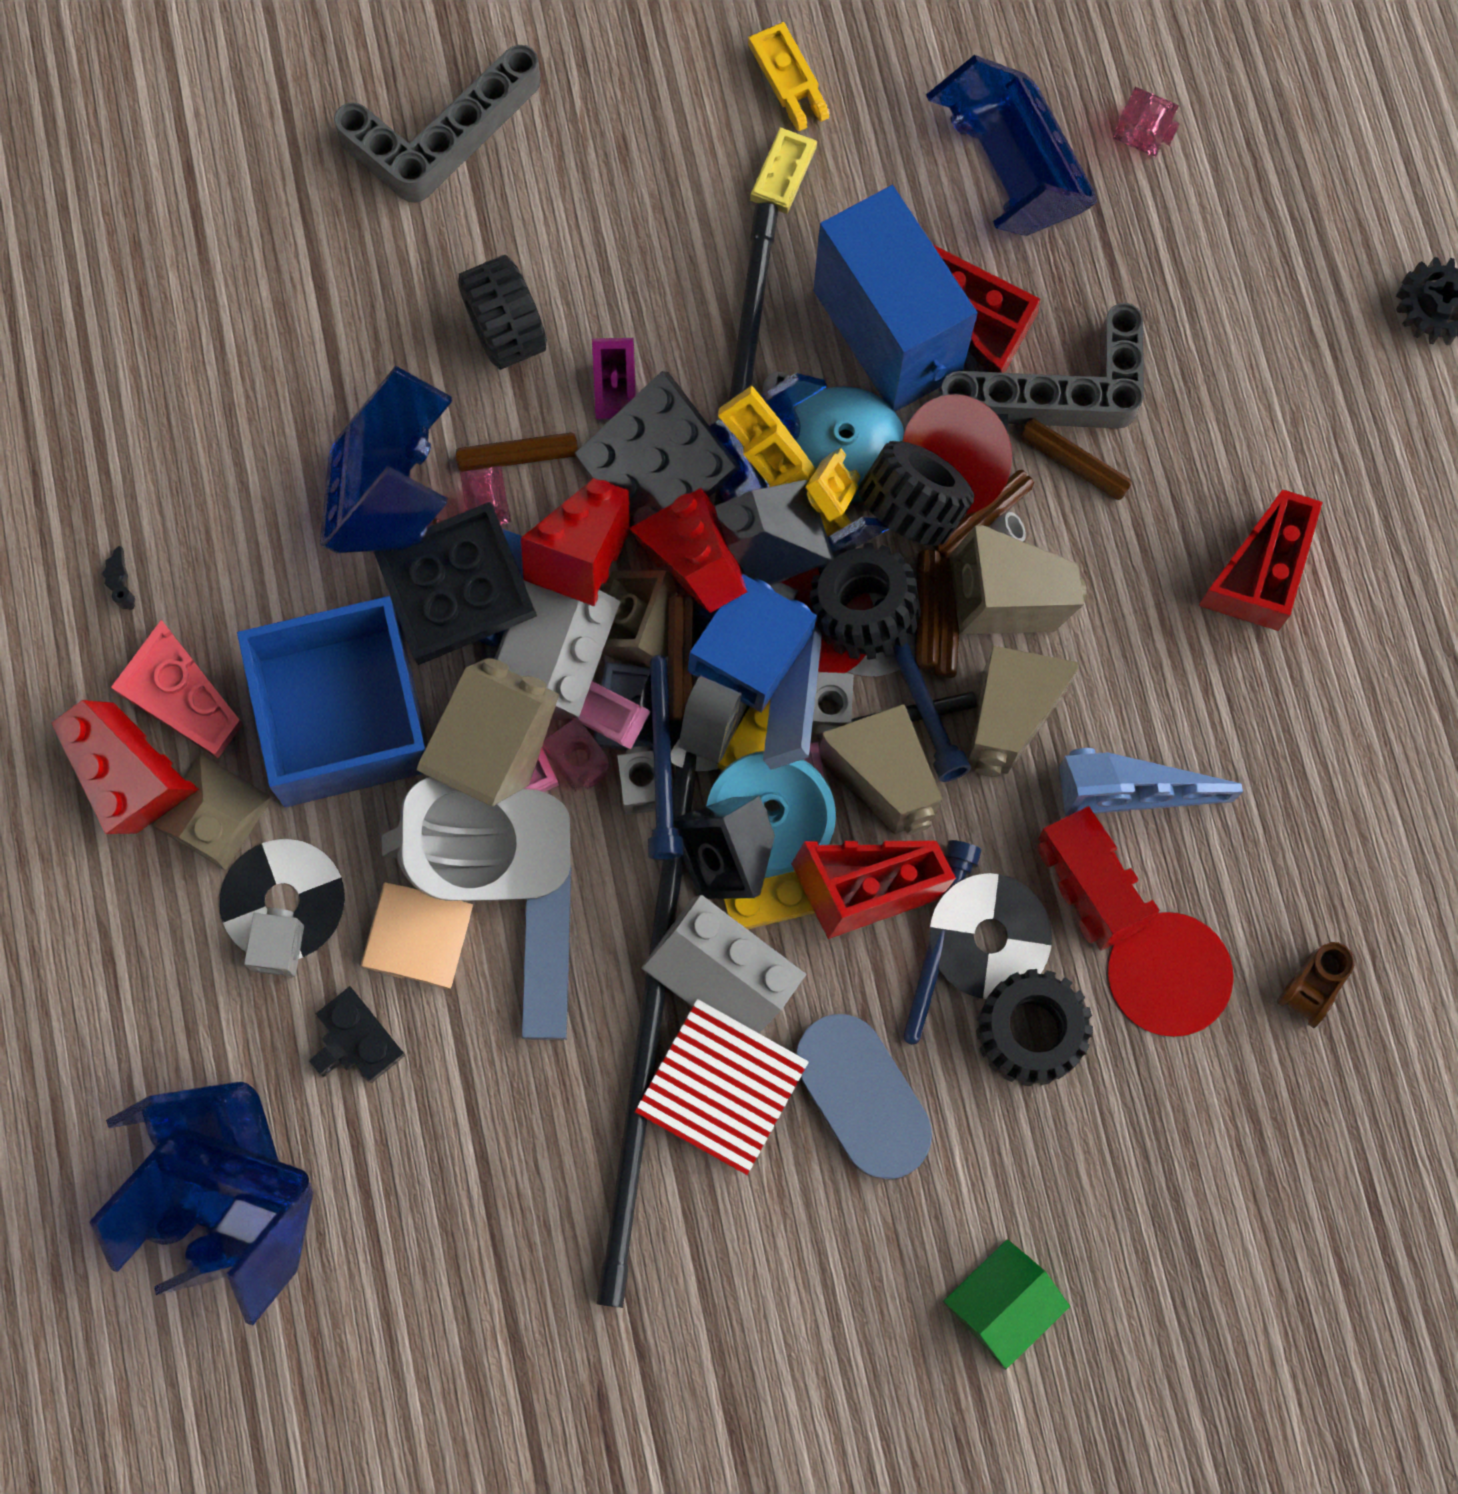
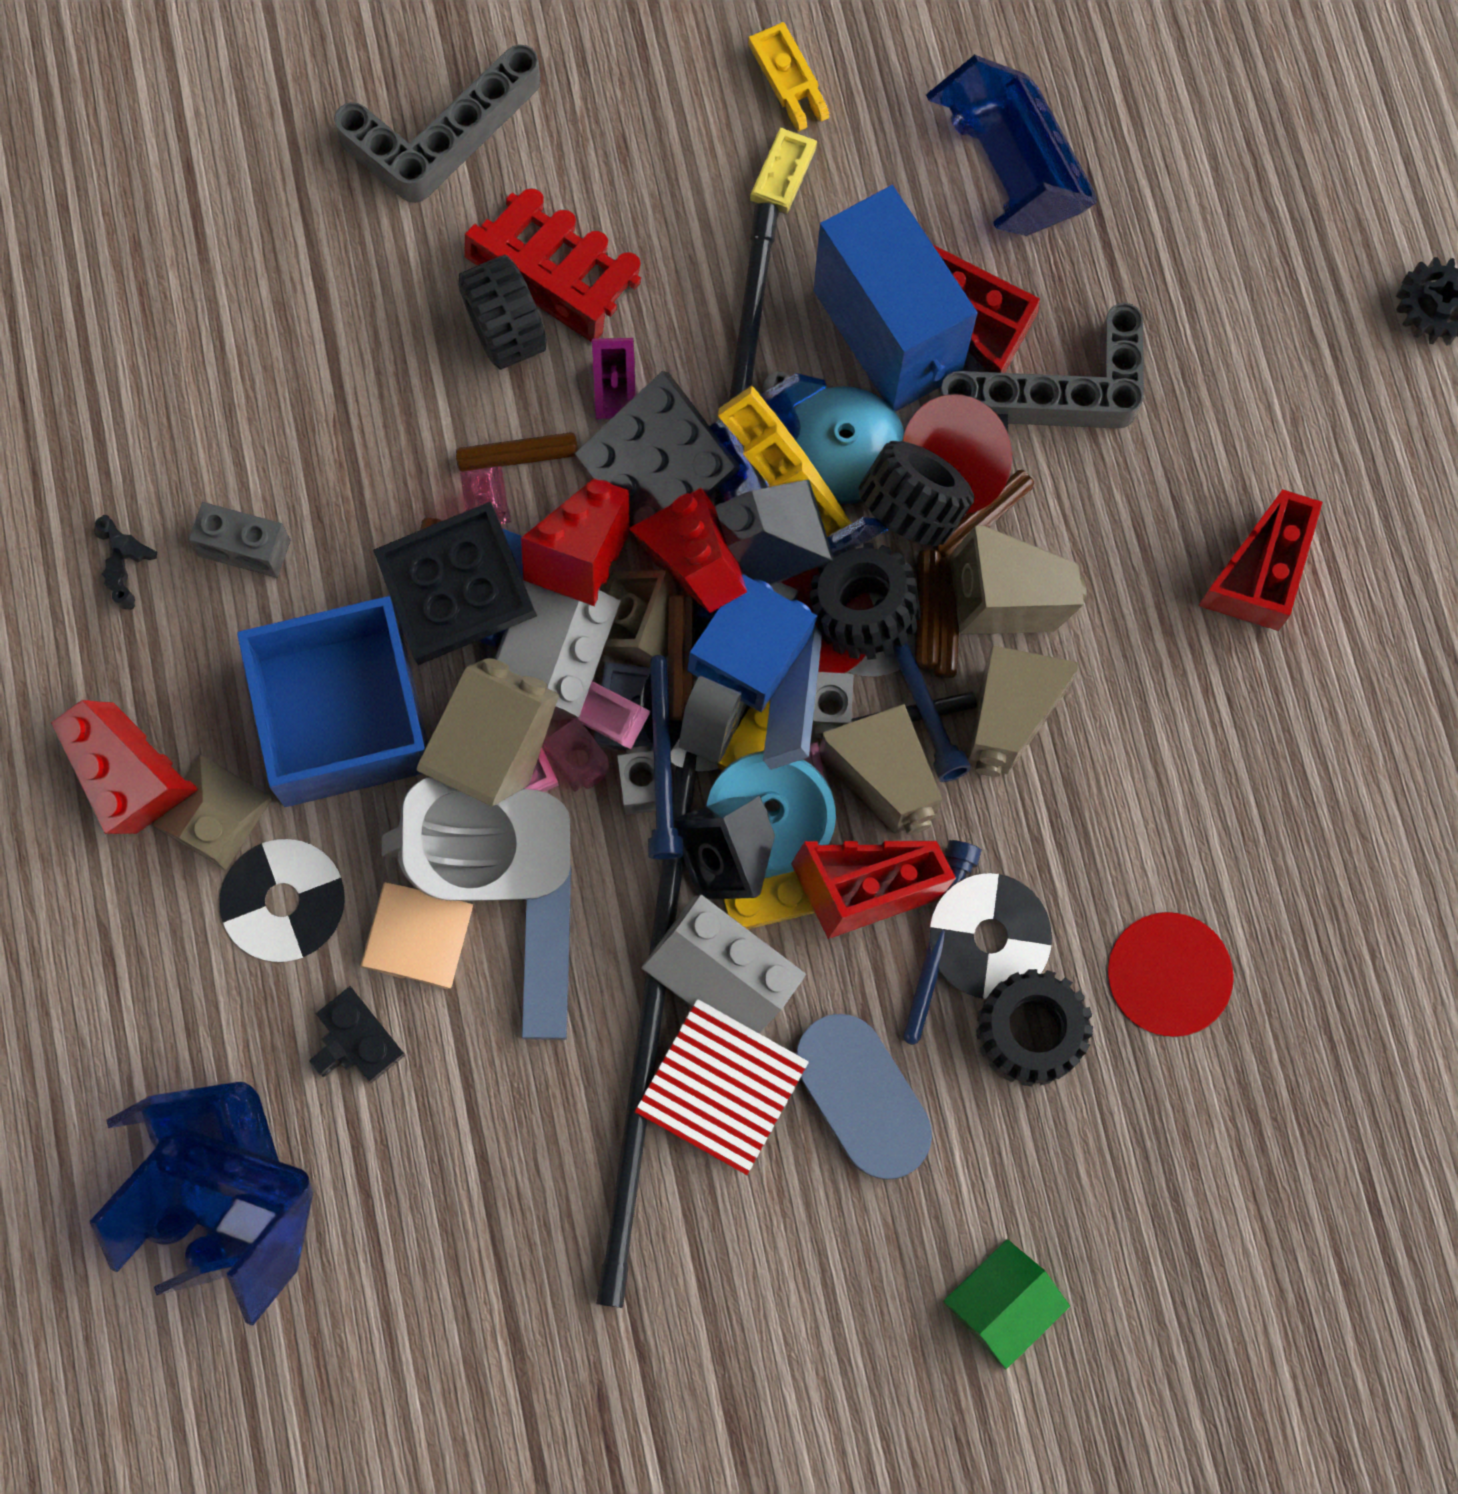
coral wing [111,620,243,759] -> none
light grey brick [244,908,304,977] -> none
clear blue windscreen [320,365,452,553] -> none
yellow hinge [806,448,861,522] -> none
light grey hinge [990,512,1026,541] -> none
reddish brown axle [1020,419,1132,500] -> none
red wedge [1037,806,1160,951] -> none
medium blue wedge [1059,748,1243,816] -> none
clear pink brick [1113,86,1180,157] -> none
reddish brown piece [1276,942,1355,1028] -> none
none -> black piece [94,515,157,563]
none -> dark grey brick [188,502,291,578]
none -> red fence [464,188,641,342]

